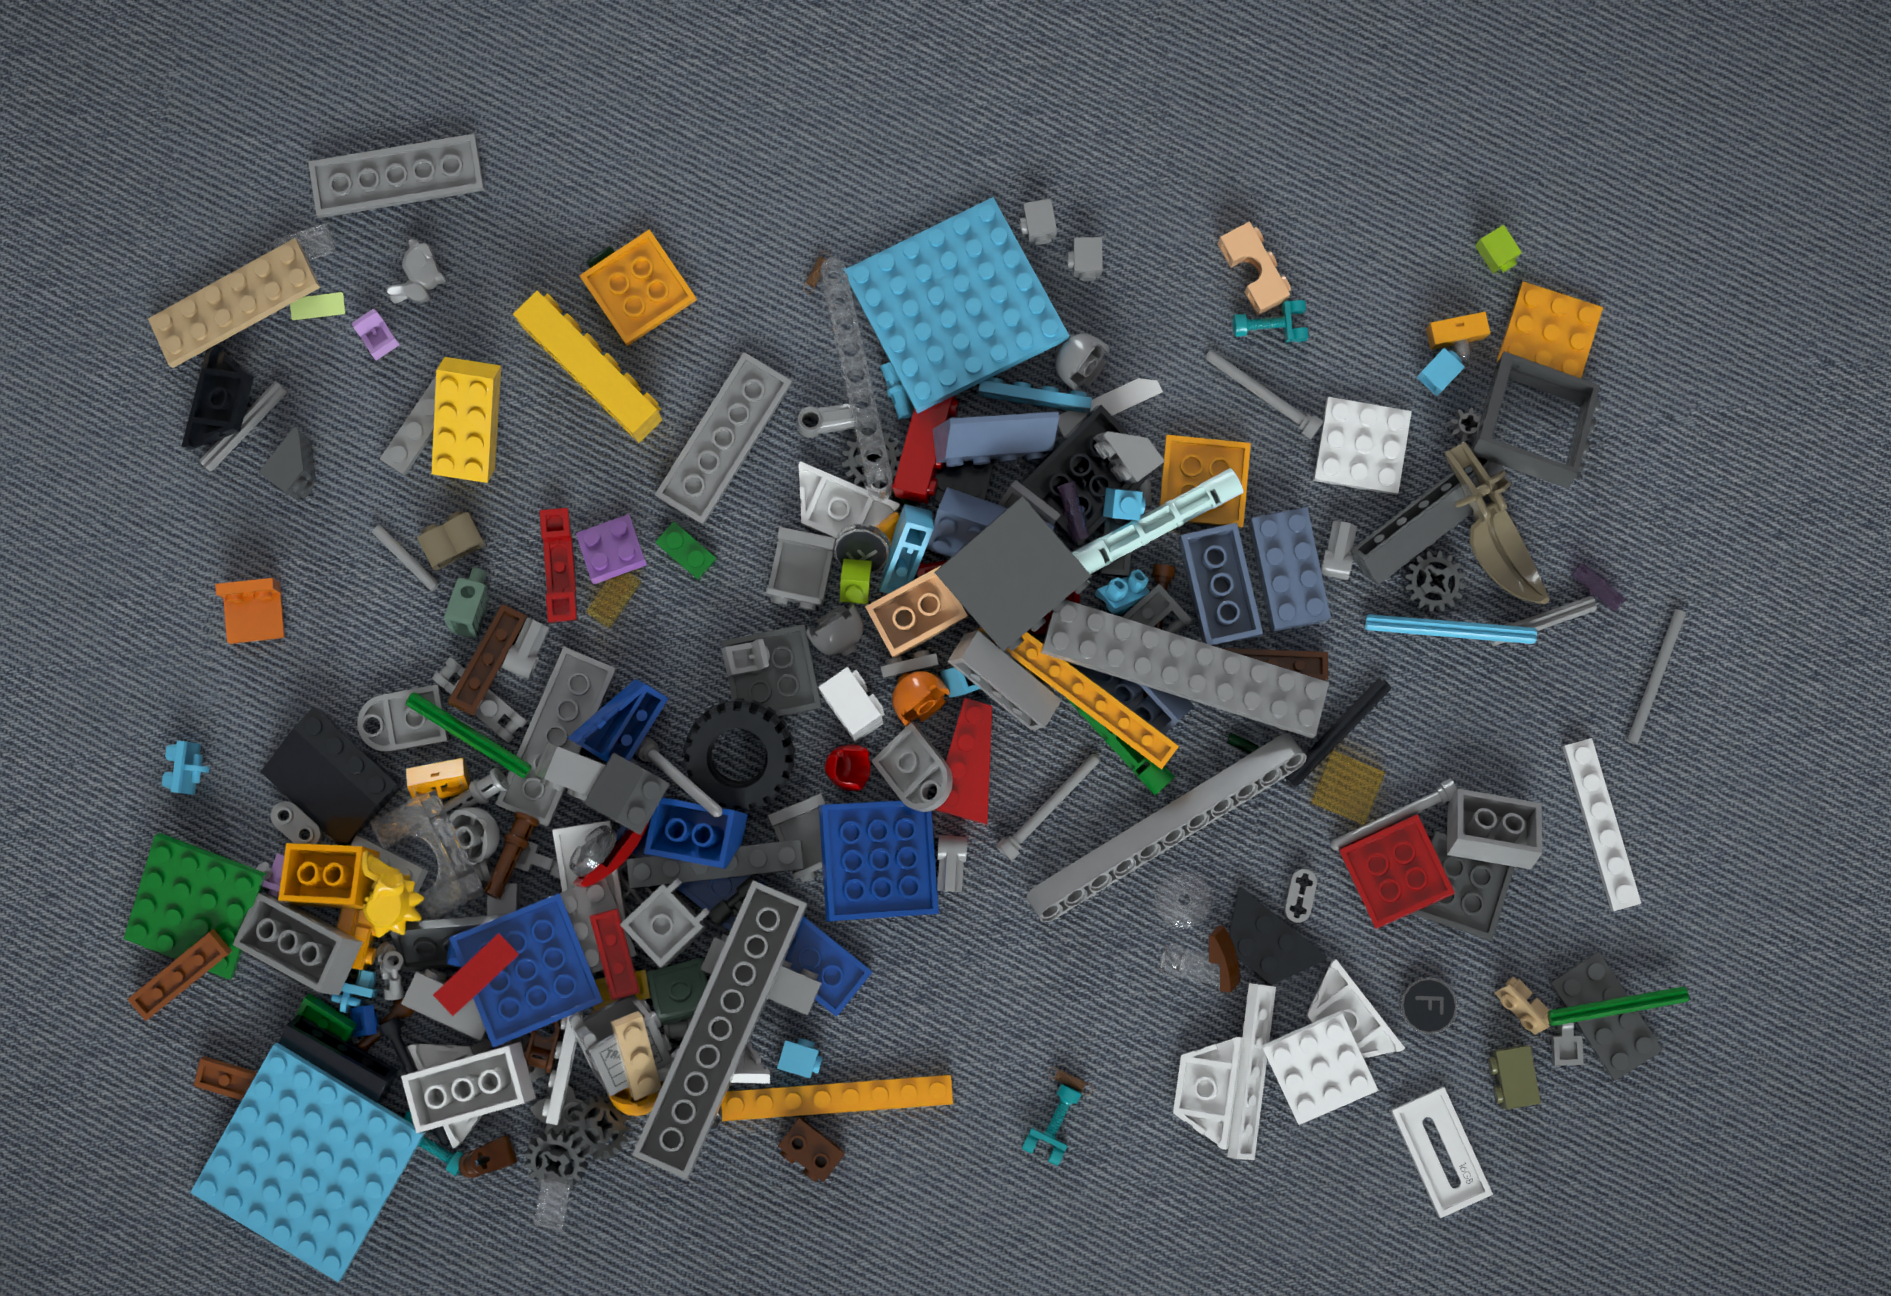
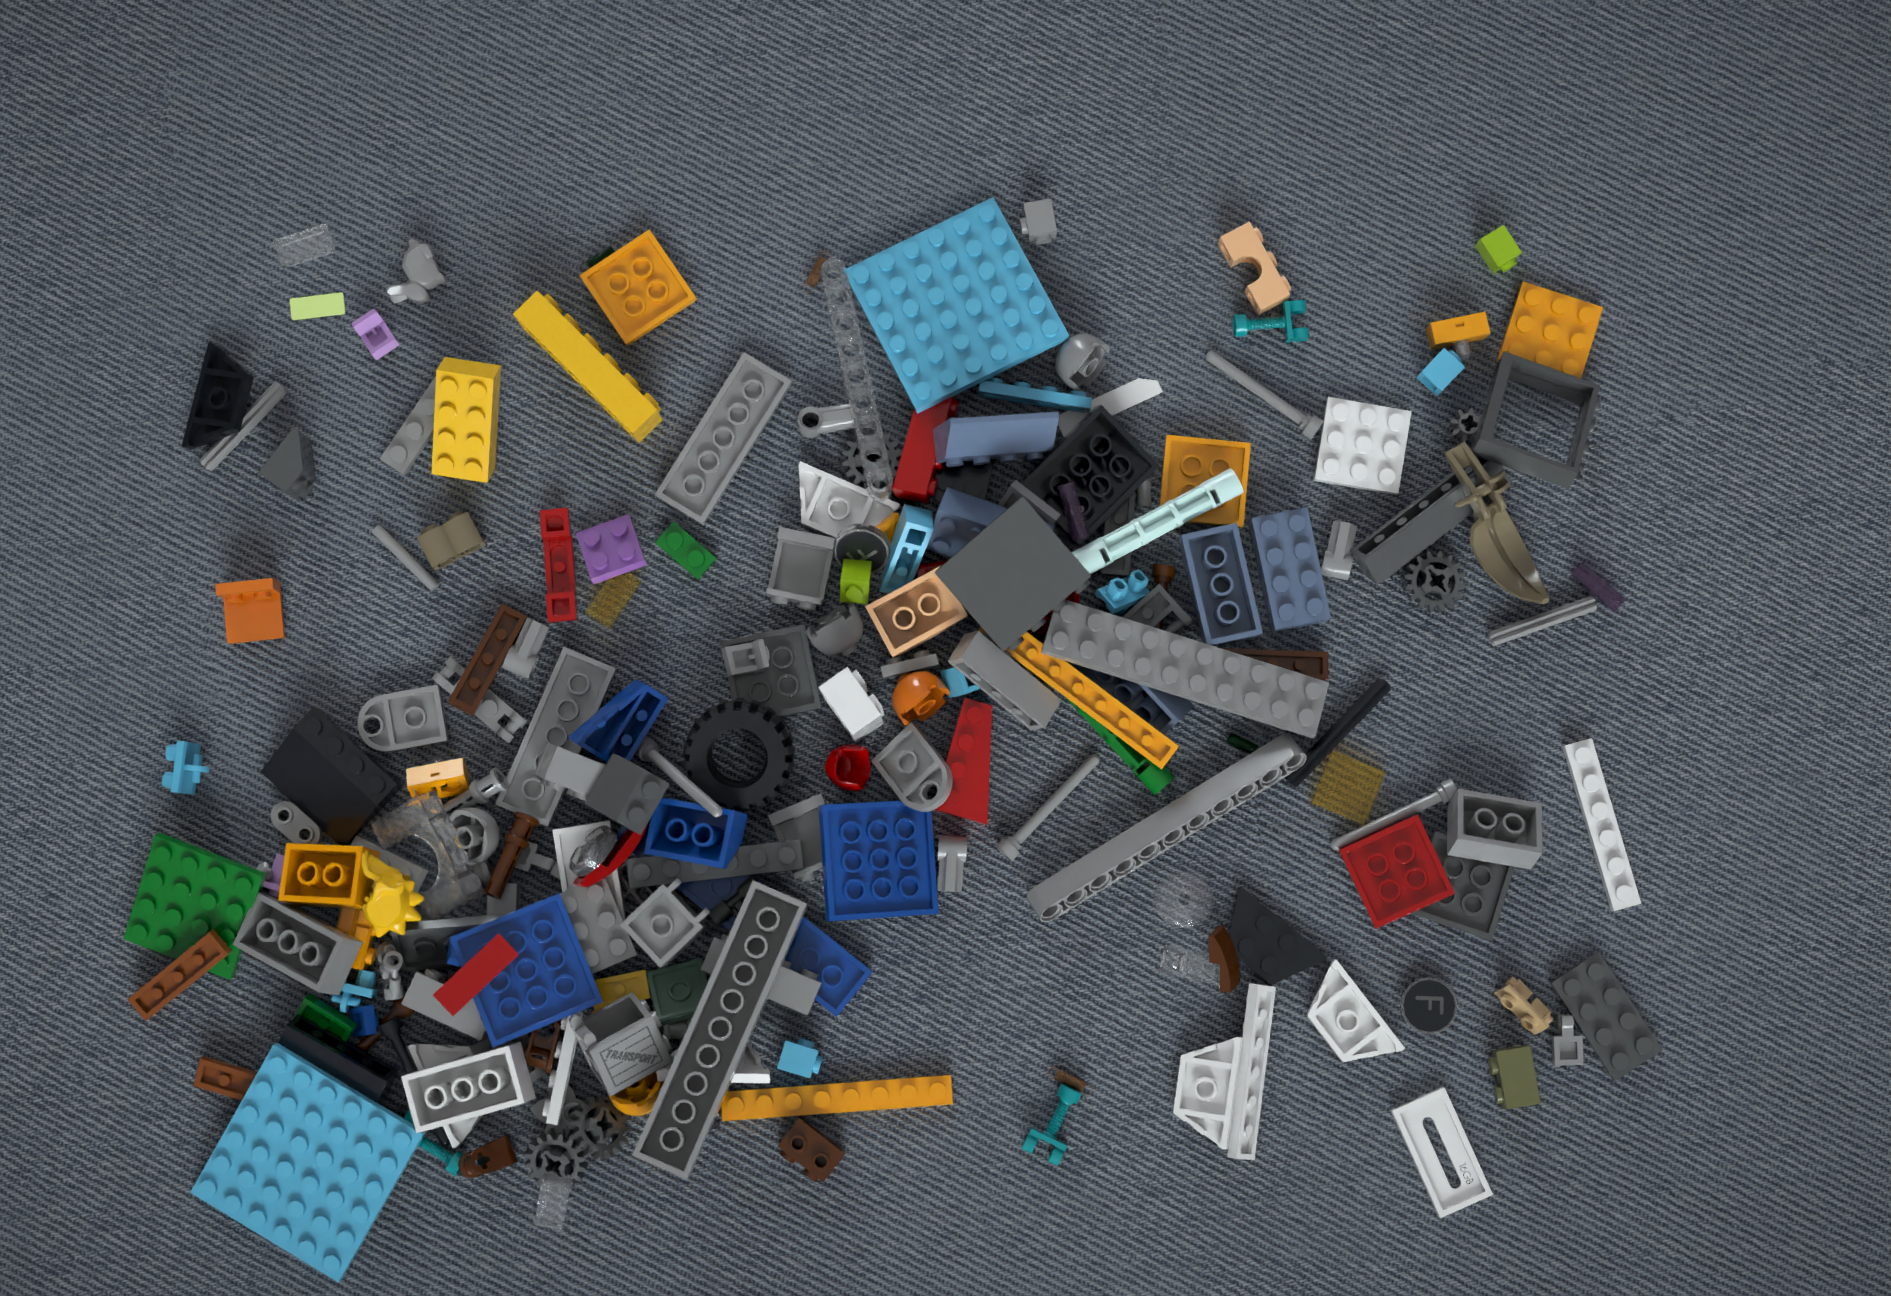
tan plate [148,238,320,368] -> none
light grey plate [308,134,485,218] -> none
green axle [406,692,532,778] -> none
sand green torso [444,567,490,639] -> none
red tile [589,908,640,1001] -> none
tan plate [611,1011,661,1100] -> none
medium azure pin [880,362,914,420] -> none
light grey brick [1067,237,1103,281] -> none
light grey slope [1093,431,1165,484] -> none
medium azure brick [1103,488,1145,521] -> none
white plate [1262,1010,1378,1125] -> none
light grey beam [1284,869,1317,923] -> none
medium azure axle [1365,614,1537,644] -> none
green axle [1547,987,1689,1026] -> none
light grey piece [1627,609,1686,745] -> none

